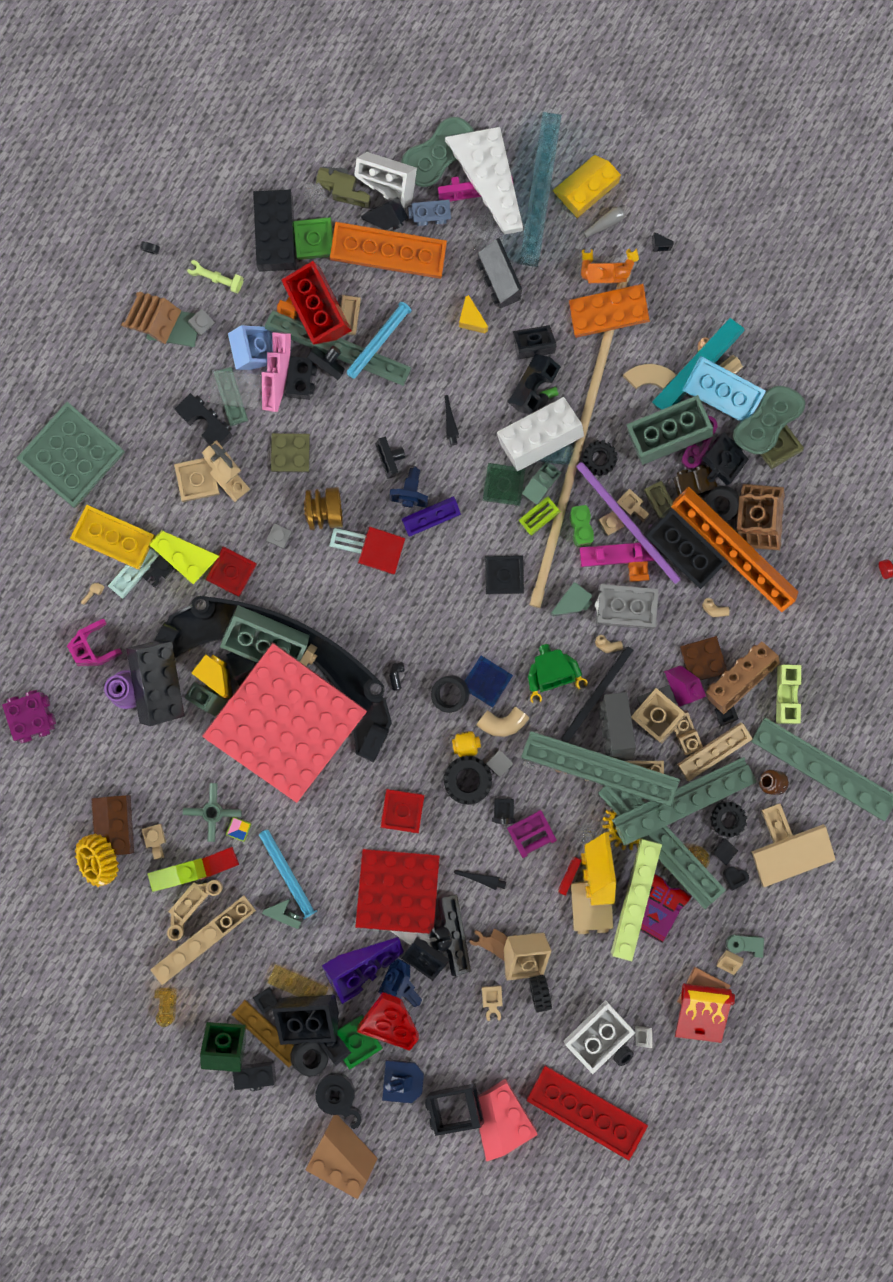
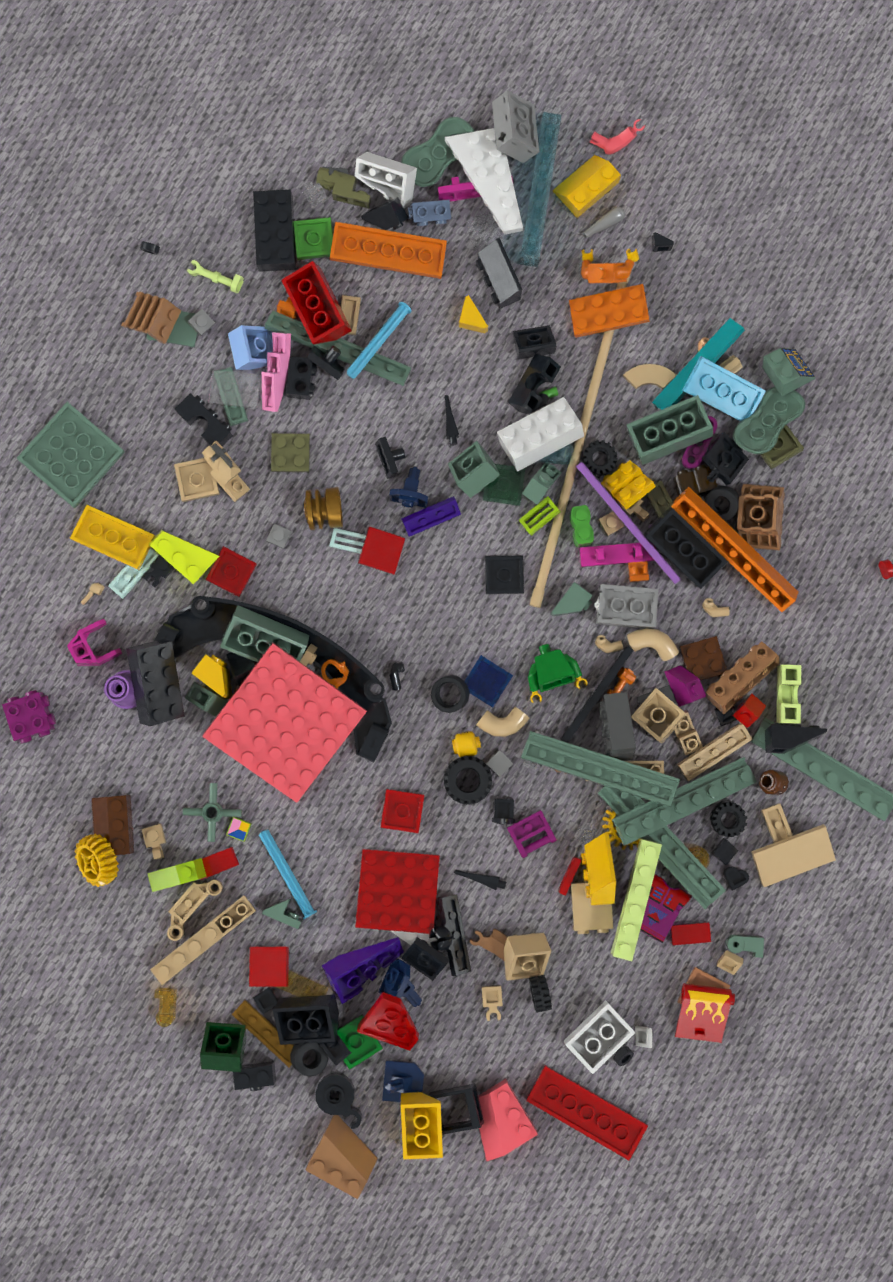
none -> red tile [249,947,289,987]
none -> orange piece [321,659,349,689]
none -> yellow slope [401,1092,443,1160]
none -> sand green slope [448,441,500,498]
none -> light grey piece [492,90,539,163]
none -> coral arm [589,119,645,155]
none -> yellow plate [601,460,656,510]
none -> orange bar [607,667,636,694]
none -> tan cylinder [627,628,679,661]
none -> red tile [670,922,711,945]
none -> red brick [733,693,766,728]
none -> sand green slope [762,348,815,396]
none -> black slope [765,723,827,754]

